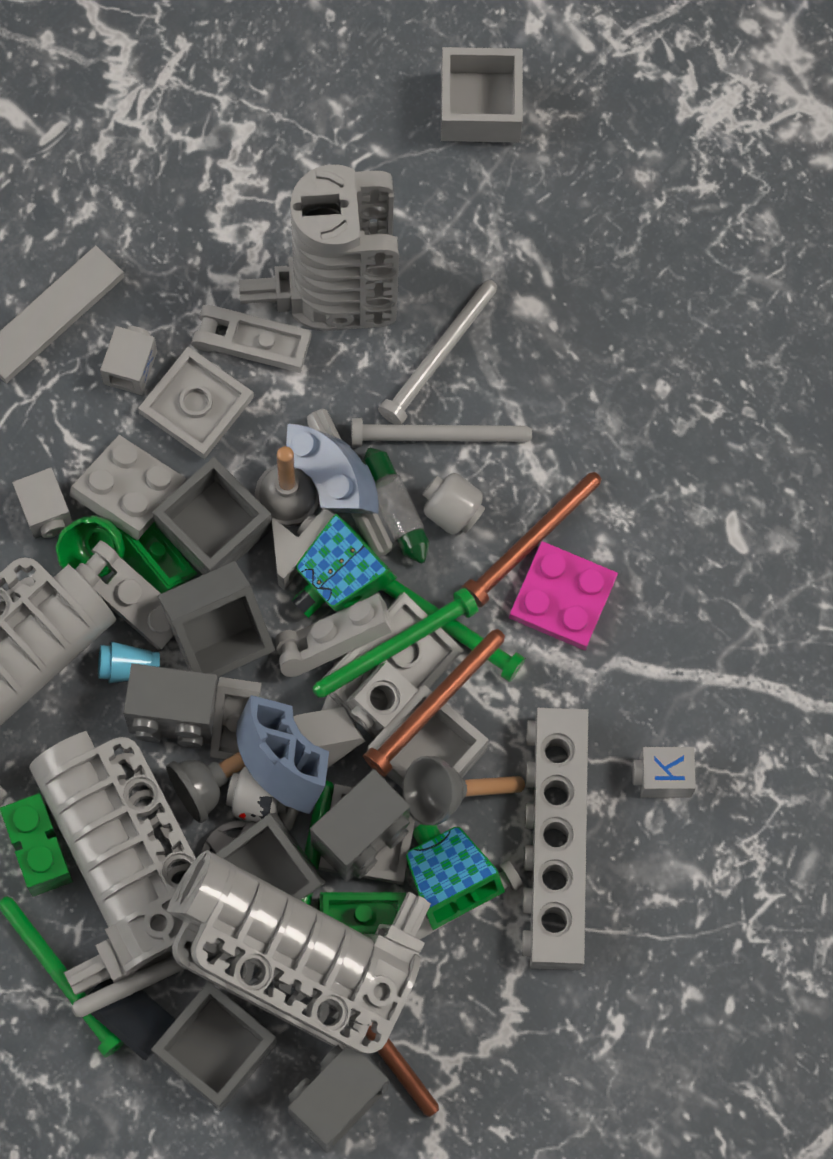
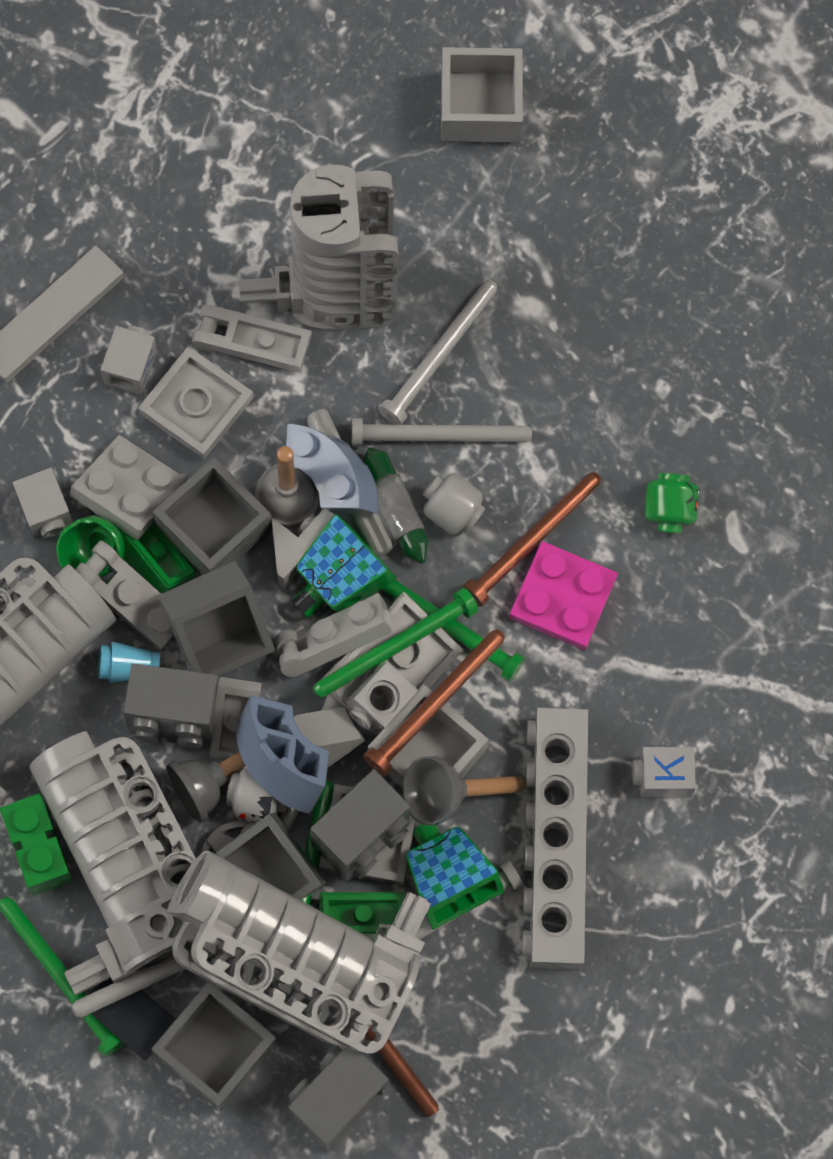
none -> green head [644,473,700,533]

